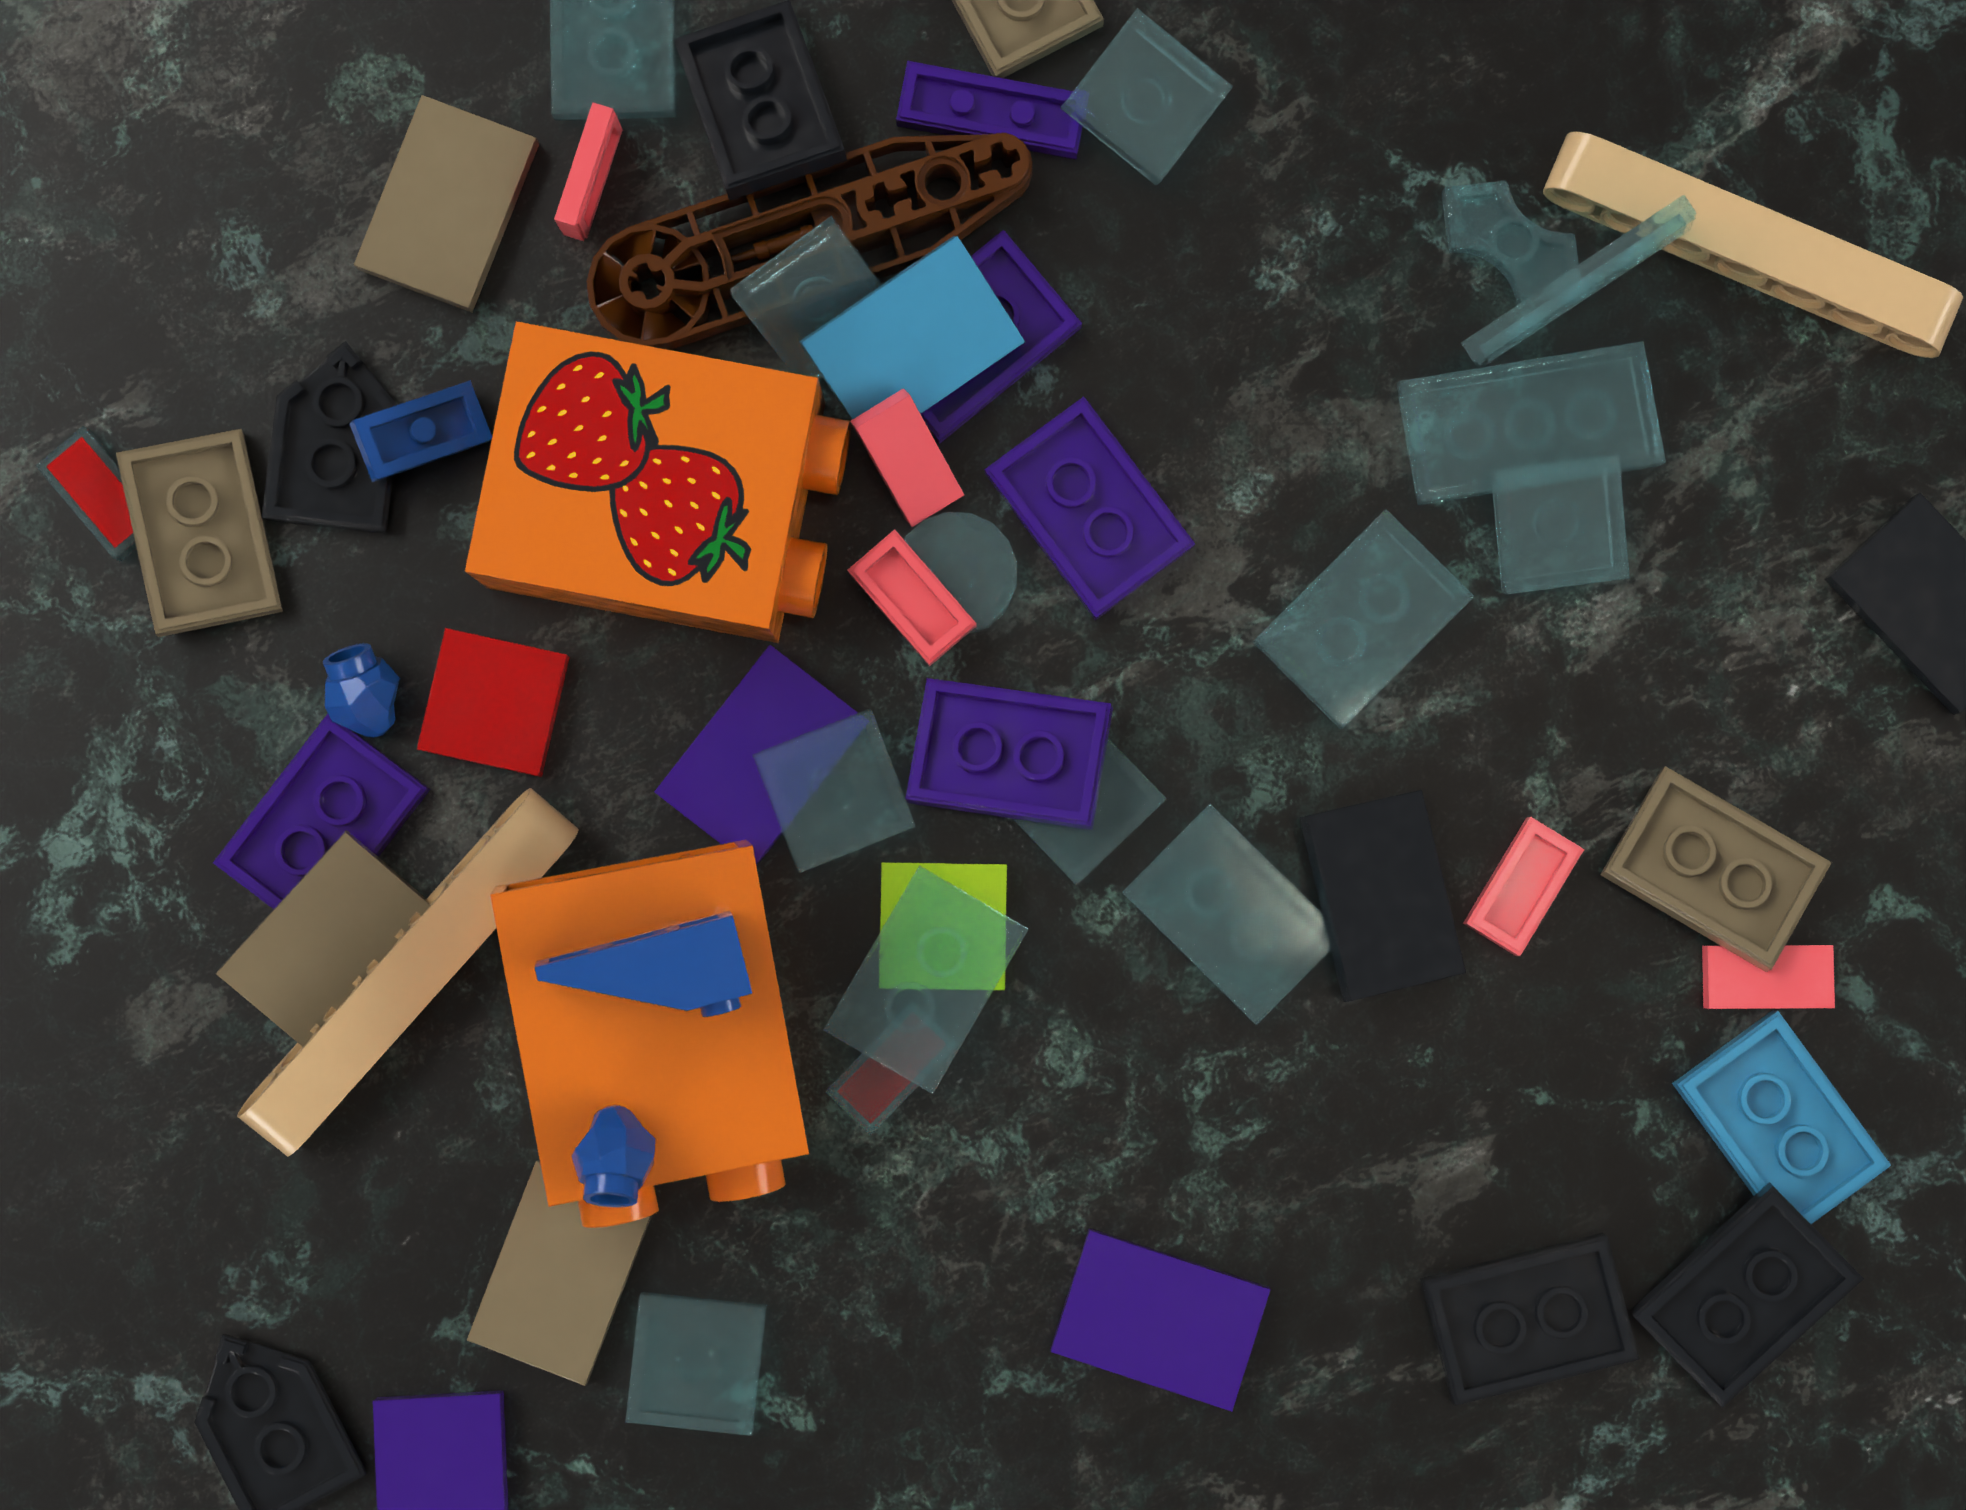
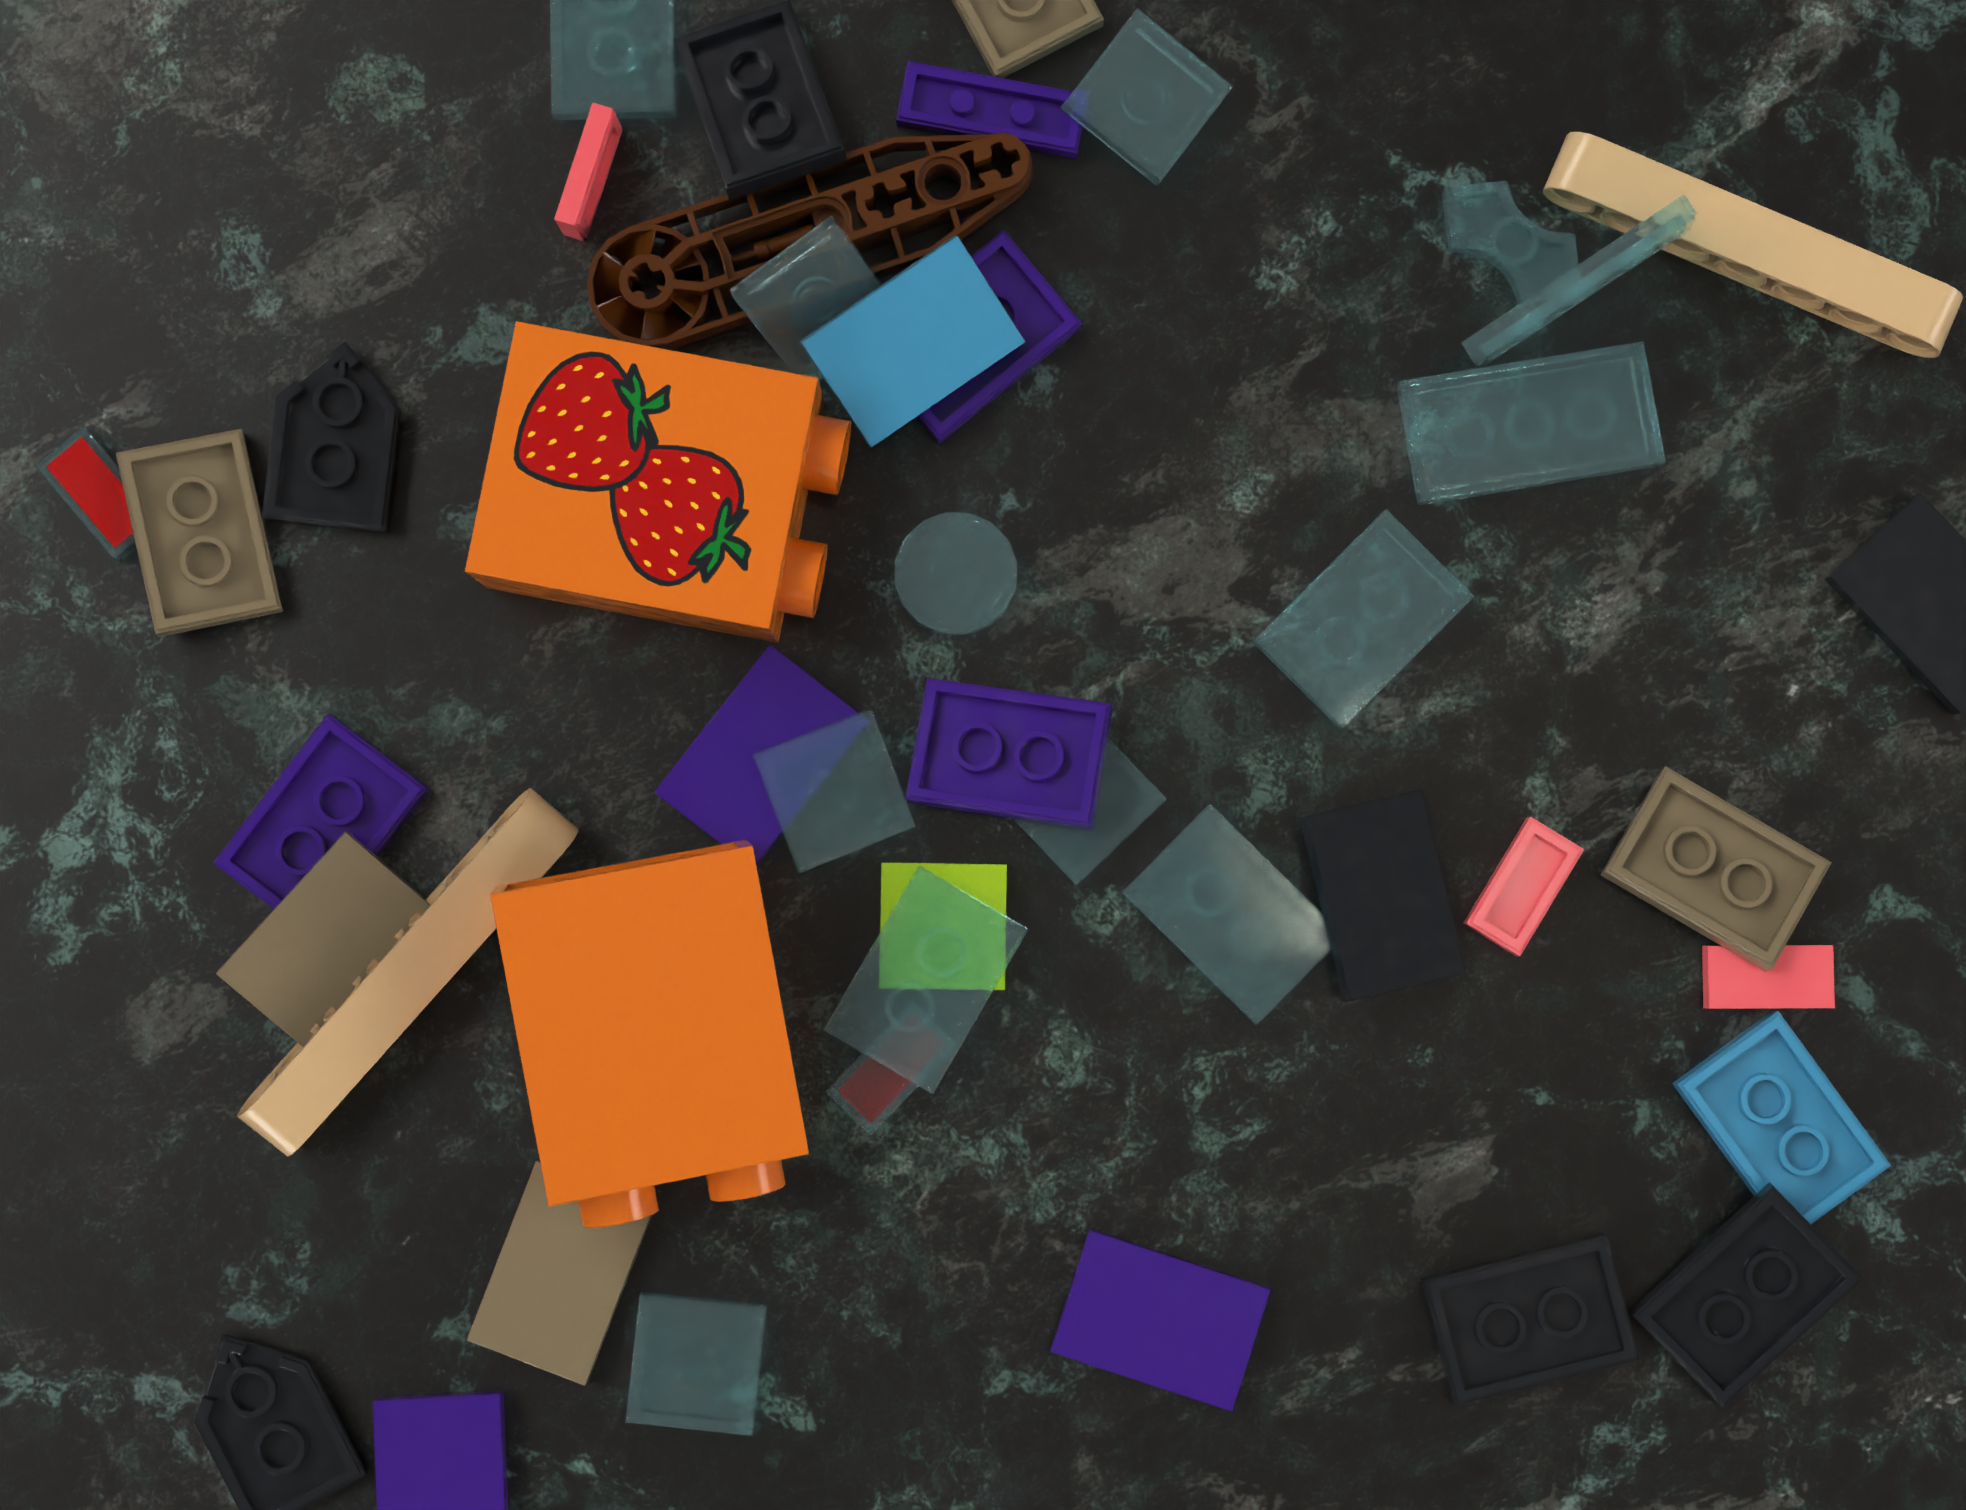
blue rock [323,643,400,738] -> none
blue plate [349,380,492,482] -> none
dark tan tile [354,95,539,313] -> none
red tile [417,628,570,777] -> none
blue slope [534,911,753,1017] -> none
blue rock [572,1105,656,1207] -> none
coral tile [847,529,977,667] -> none
coral tile [850,388,964,527] -> none
dark purple tile [984,396,1195,620] -> none
clear light blue tile [1490,453,1630,595] -> none

